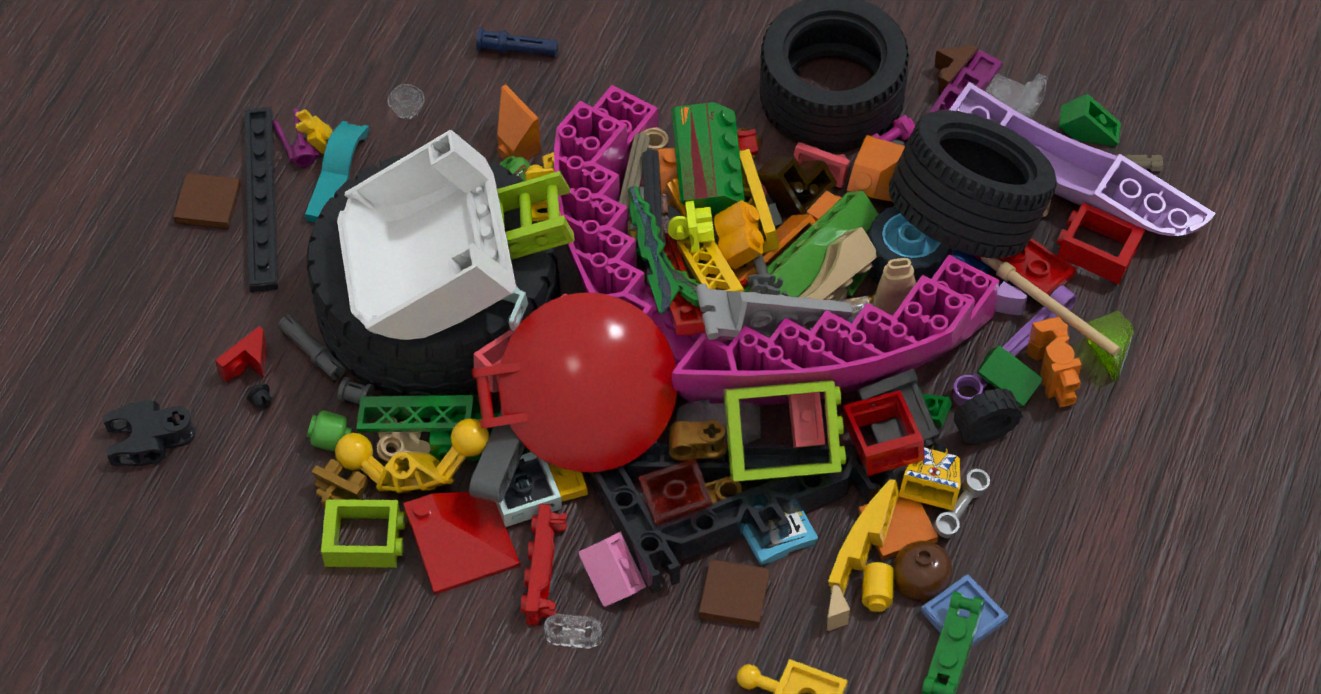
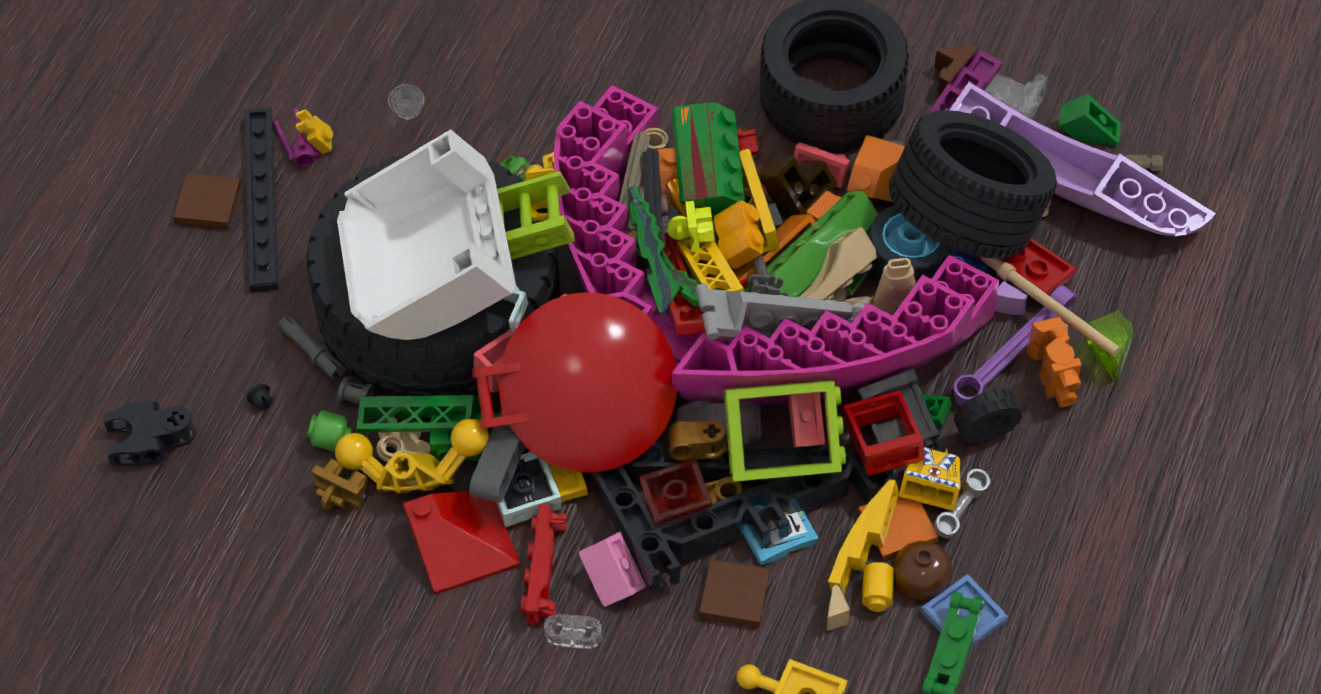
red slope [215,326,267,382] -> none
teal piece [305,121,369,222] -> none
lime window [321,499,405,567] -> none
dark blue pin [476,27,558,57] -> none
orange slope [497,85,541,161] -> none
dark pink bar [872,114,915,142] -> none
green slope [977,345,1043,407] -> none
red window [1056,202,1146,284] -> none

